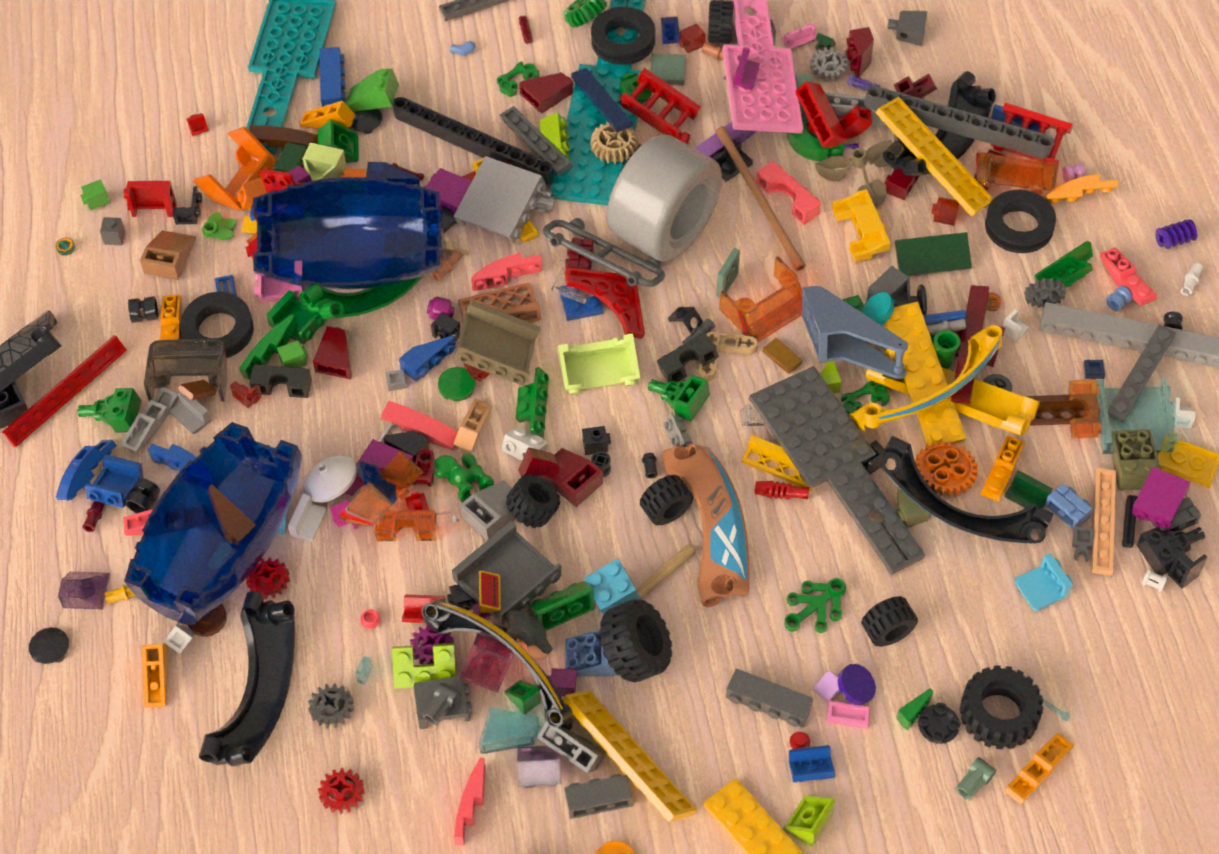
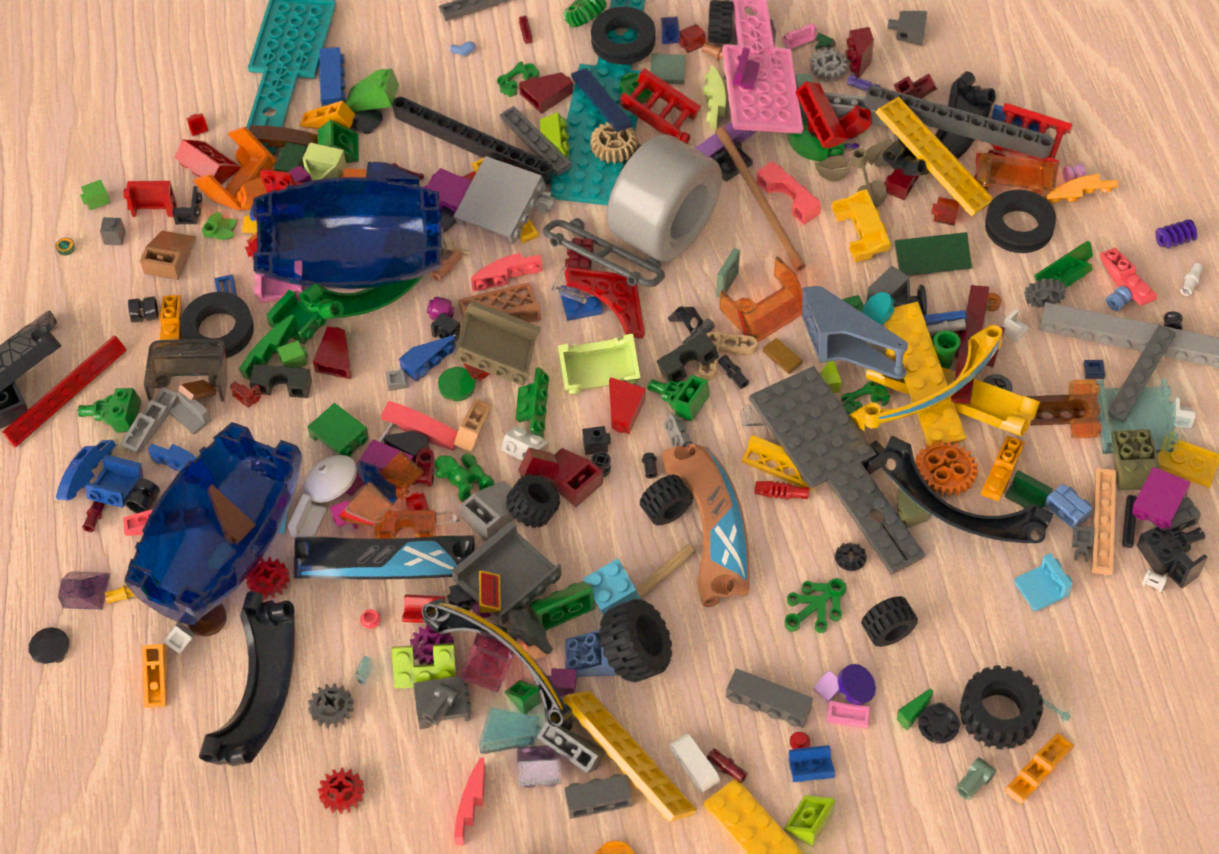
none -> slope [174,139,241,184]
none -> black panel [294,535,475,580]
none -> green panel [307,403,369,457]
none -> red slope [609,377,646,434]
none -> white beam [669,733,720,793]
none -> yellowish green slope [703,65,726,130]
none -> dark red pin [707,748,748,783]
none -> black pin [718,355,749,389]
none -> black gear [835,542,867,571]

